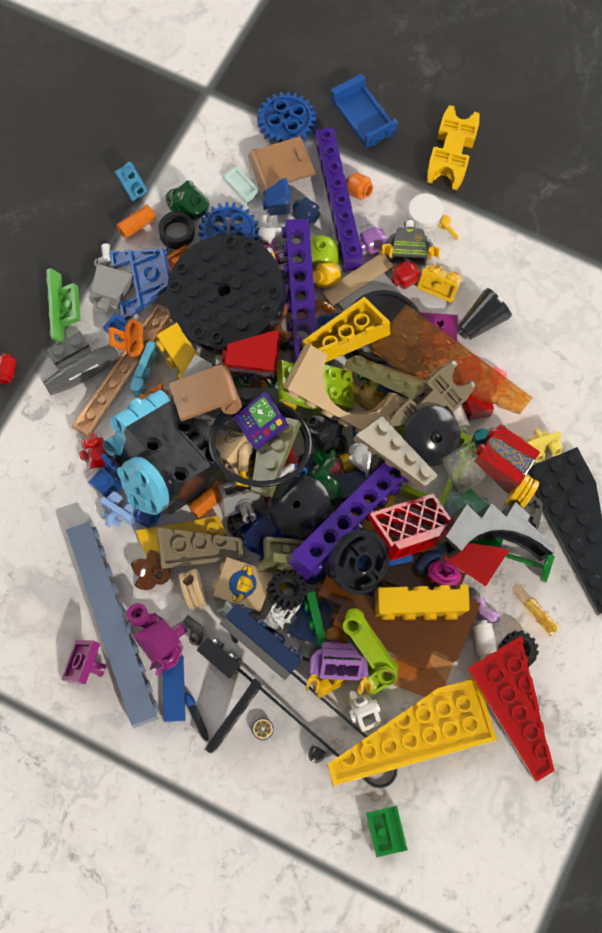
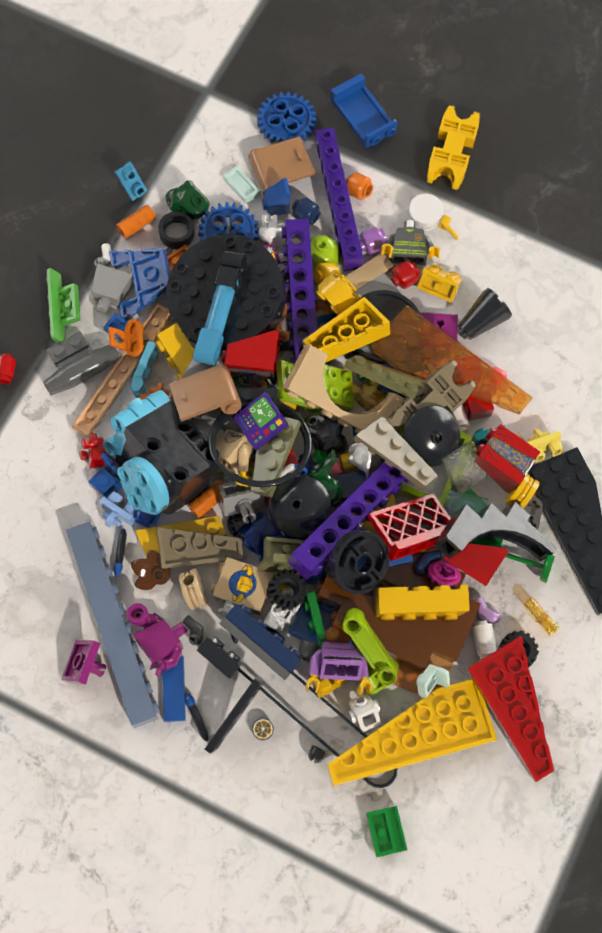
none -> black piece [114,529,127,577]
none -> dark azure piece [193,250,247,366]
none -> yellow brick [316,269,361,314]
none -> light aqua bracket [416,664,450,698]

